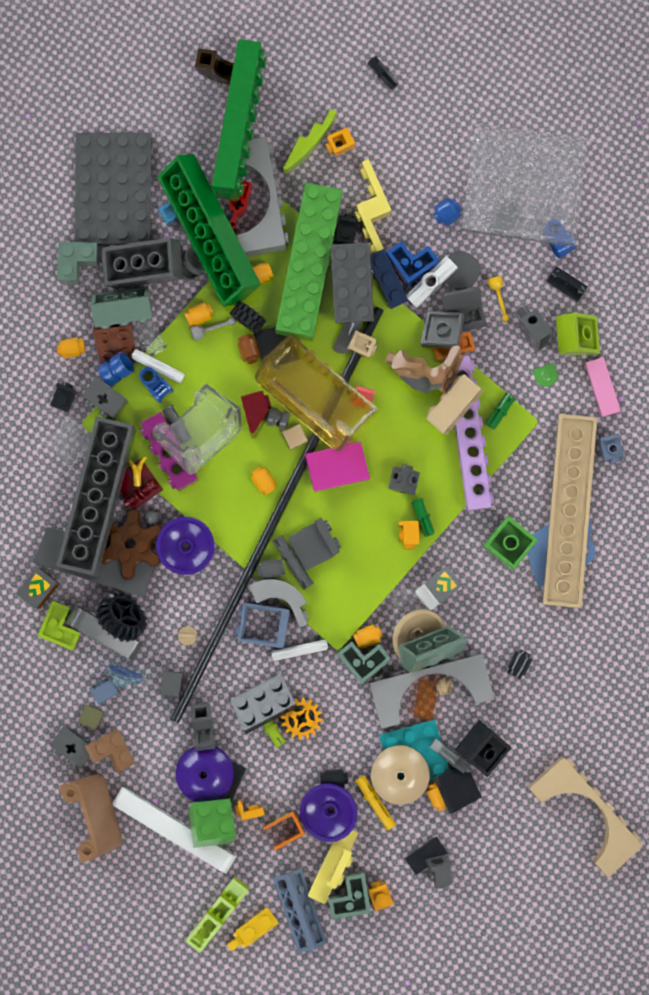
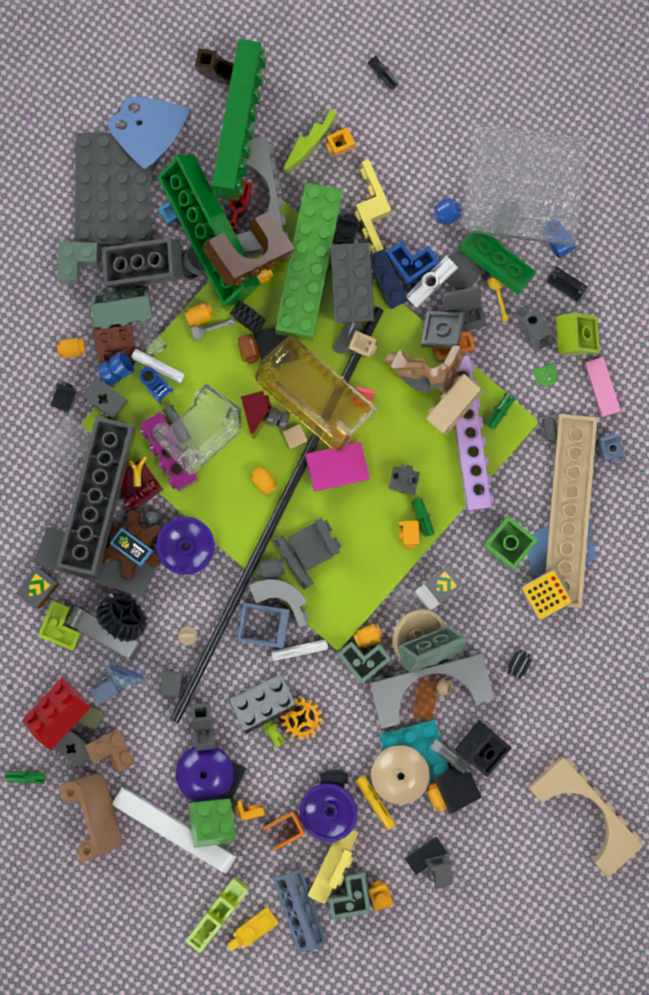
none -> green axle [6,769,45,785]
none -> red brick [22,678,91,751]
none -> medium blue piece [108,97,190,169]
none -> tile [110,528,153,567]
none -> arch [203,211,295,287]
none -> green plate [458,226,537,295]
none -> yellow tile [520,569,573,621]
none -> dark grey pin [542,417,557,442]

